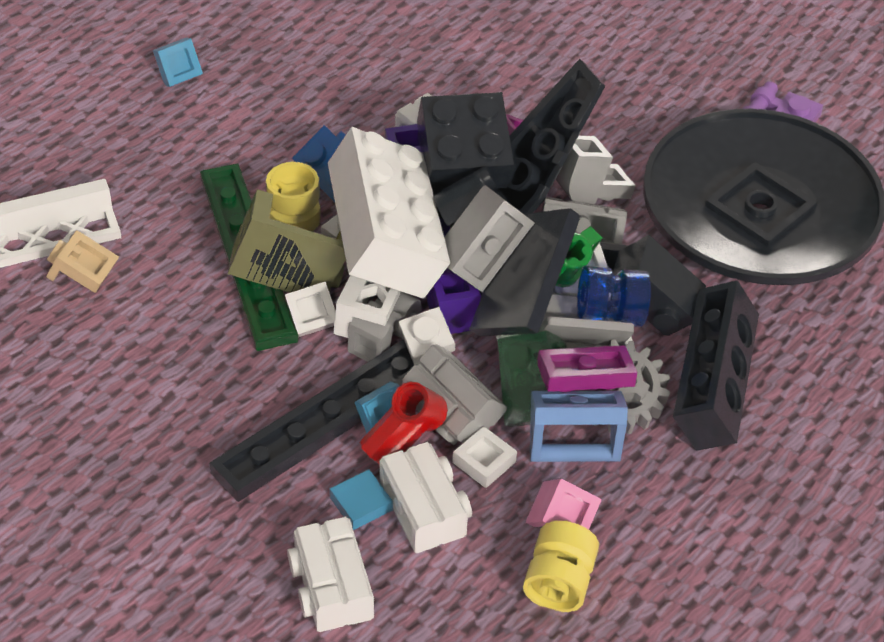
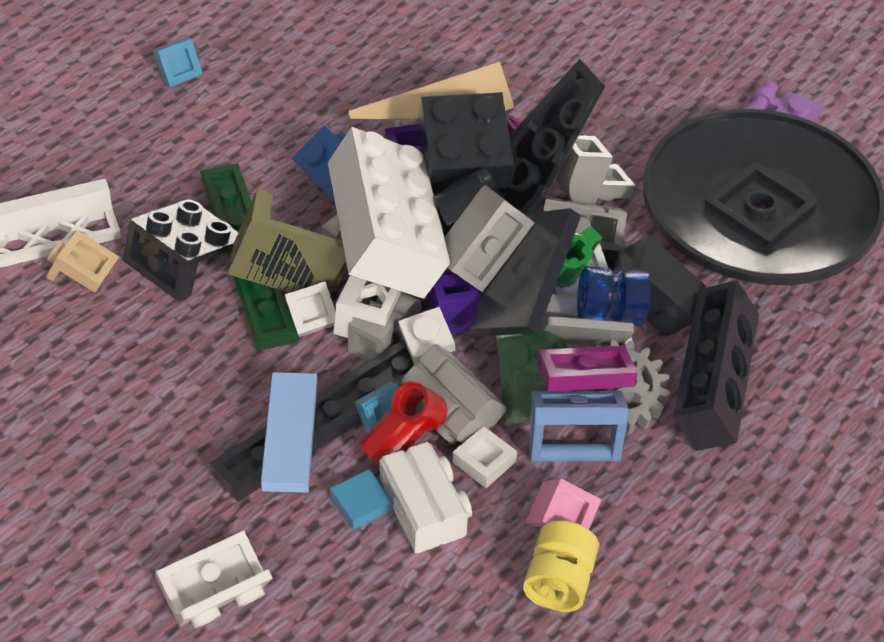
light yellow wheel [266,162,321,232] -> none
white brick [287,517,374,632] -> none
none -> black bracket [123,199,238,302]
none -> white bracket [154,531,272,629]
none -> light blue tile [261,372,318,493]
none -> tan wedge [348,62,515,120]

